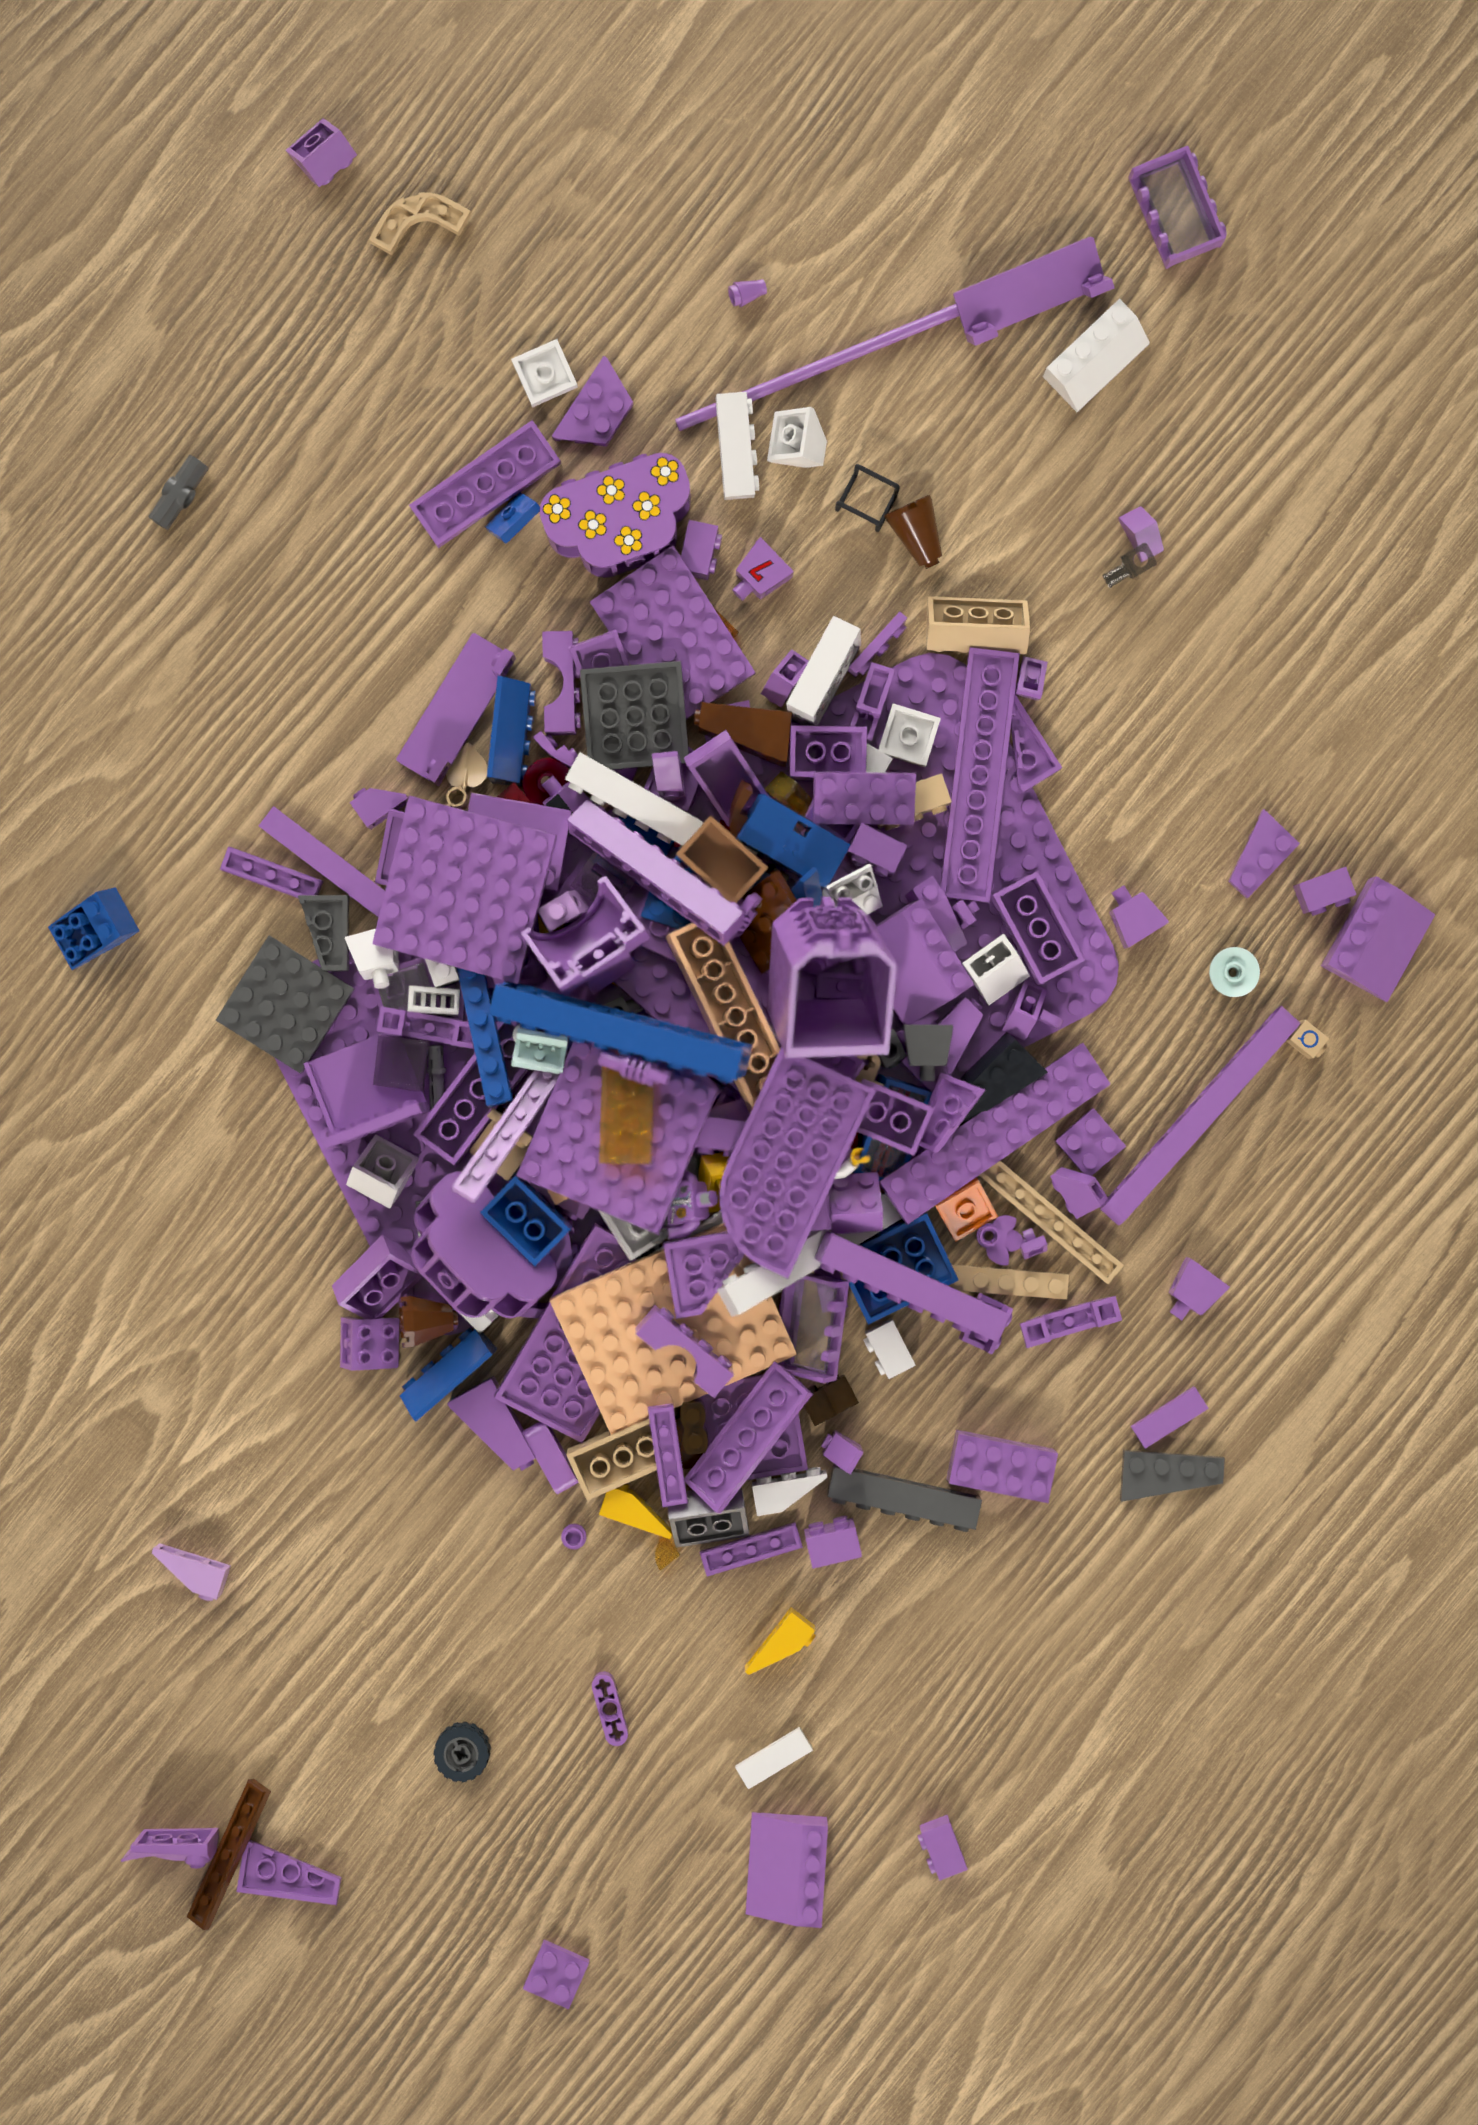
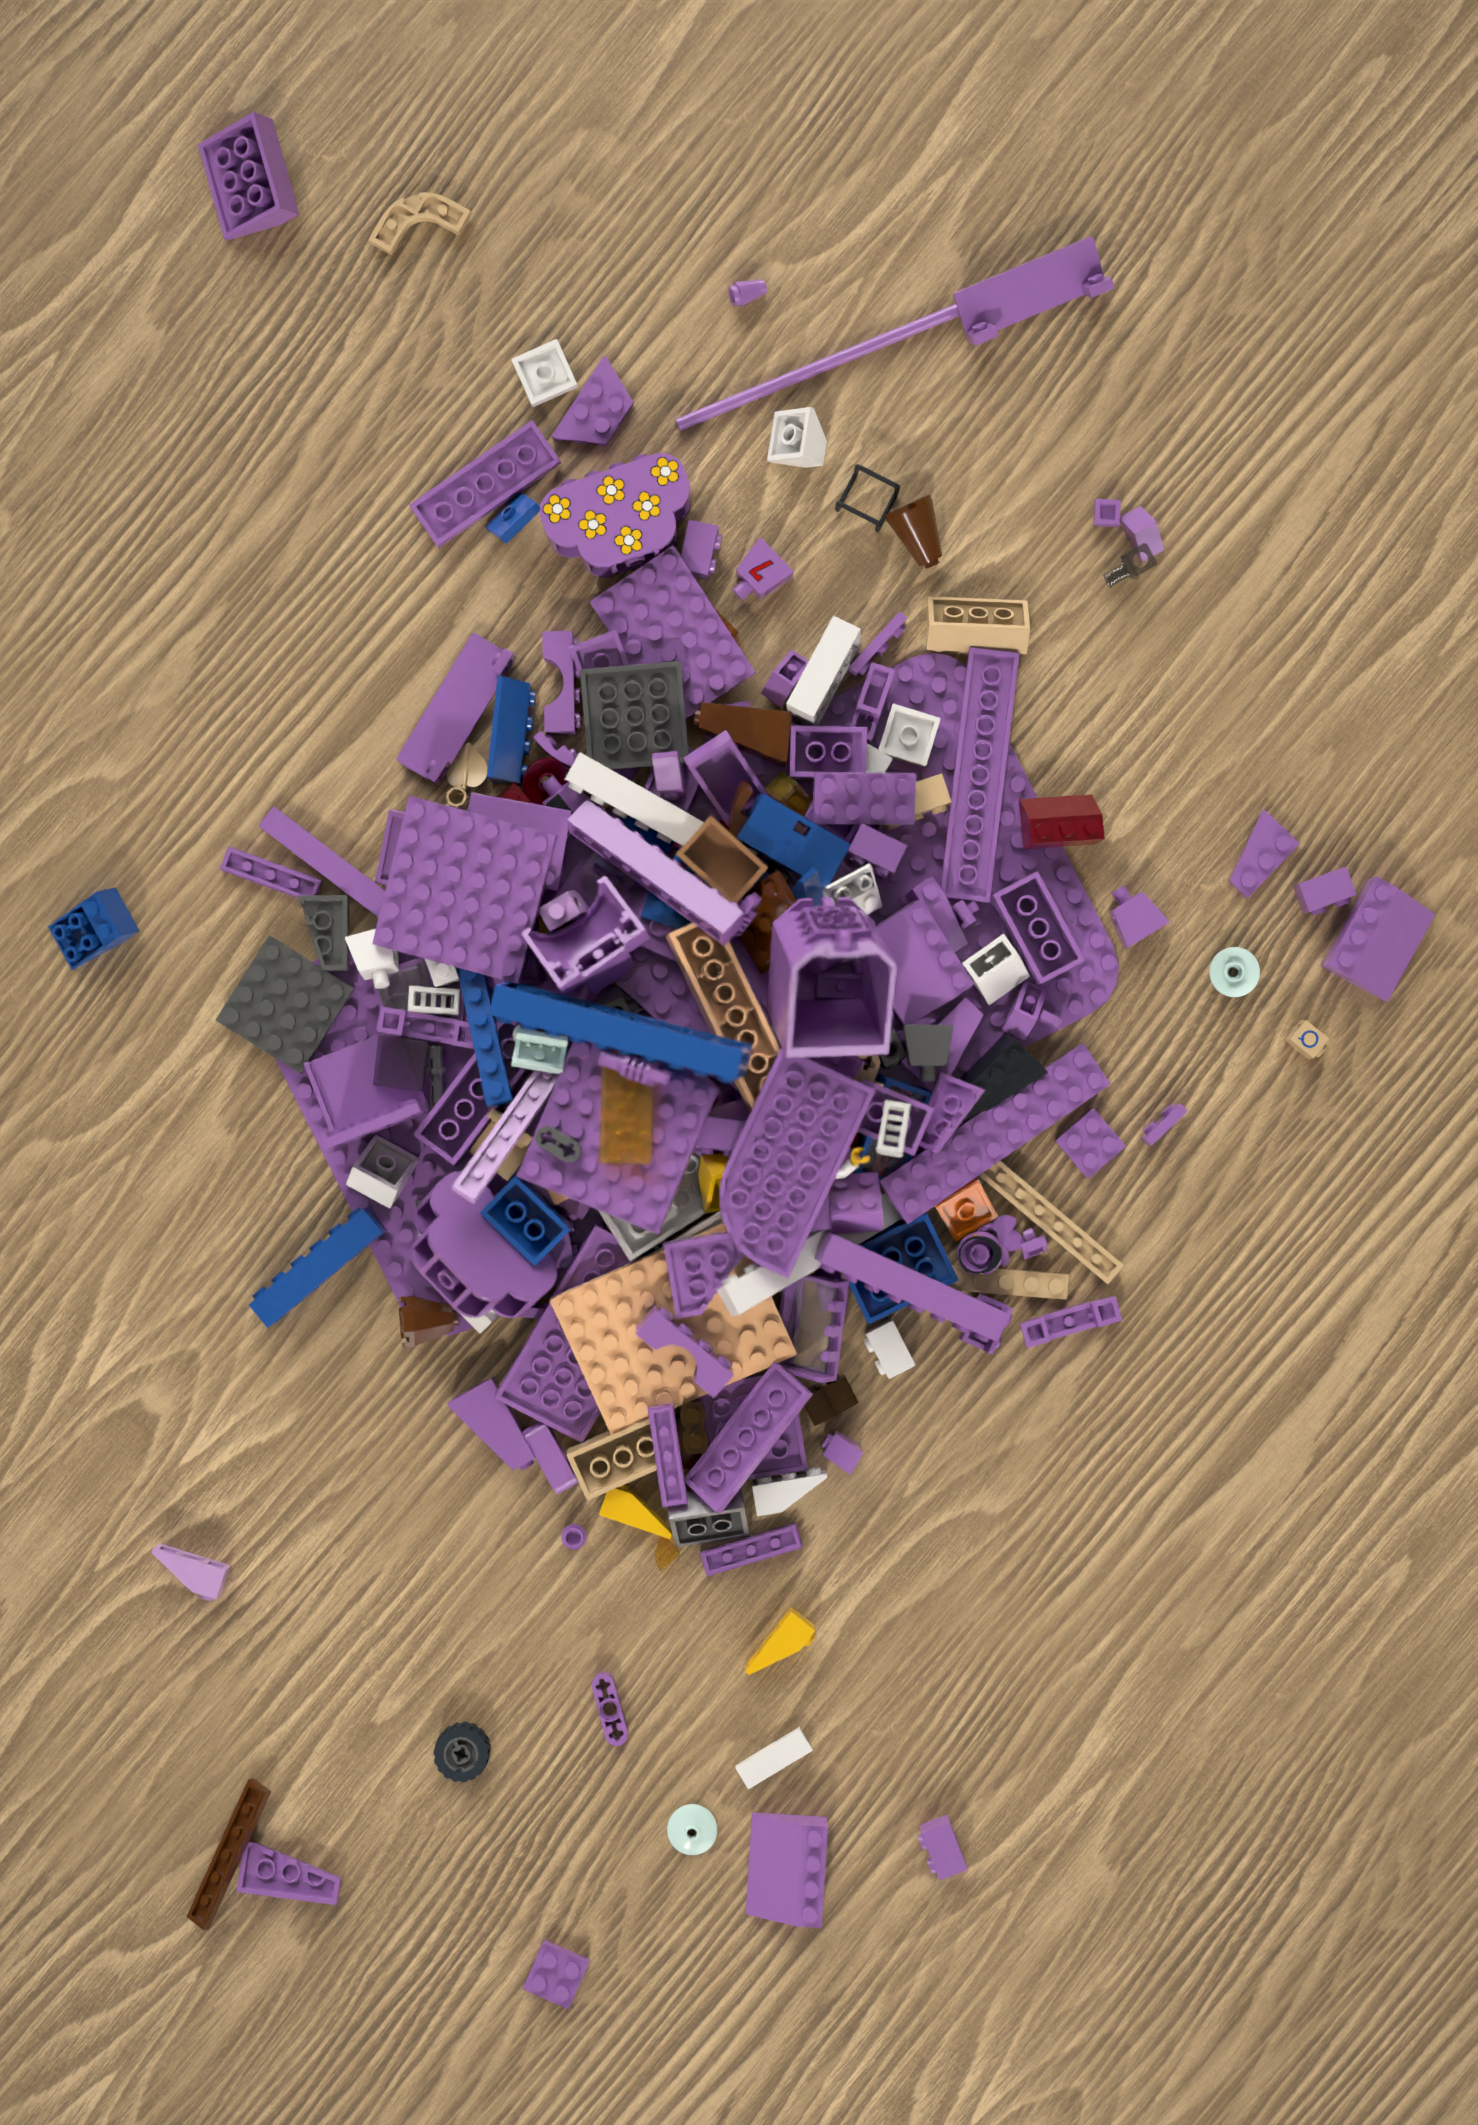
medium lavender slope [121,1828,219,1868] -> none
dark grey piece [148,455,209,530] -> none
medium lavender slope [286,118,357,187] -> none
medium lavender slope [332,1235,423,1319] -> none
medium lavender bracket [340,1317,399,1371] -> none
medium lavender slope [349,788,409,830] -> none
blue slope [400,1327,497,1422] -> none
medium lavender torso [648,1170,718,1245] -> none
white brick [715,392,759,500] -> none
medium lavender brick [804,1516,862,1569] -> none
dark grey brick [827,1463,982,1532] -> none
medium lavender brick [946,1430,1058,1503] -> none
medium lavender wing [1011,695,1062,794] -> none
medium lavender slope [1015,656,1047,700] -> none
white slope [1043,299,1150,412] -> none
medium lavender slope [1050,1167,1108,1219] -> none
medium lavender beam [1099,1006,1300,1226] -> none
dark grey wing [1120,1450,1225,1502] -> none
window [1128,146,1227,269] -> none
medium lavender tile [1130,1386,1209,1449] -> none
medium lavender torso [1169,1257,1230,1321] -> none
none -> medium lavender slope [198,112,299,241]
none -> blue brick [249,1207,387,1328]
none -> dark grey beam [535,1126,582,1163]
none -> light aqua dish [667,1804,717,1855]
none -> white slope [877,1100,911,1157]
none -> medium lavender piece [957,1231,1003,1276]
none -> dark red slope [1019,794,1105,849]
none -> medium lavender plate [1093,499,1121,527]
none -> medium lavender plate [1141,1103,1188,1146]

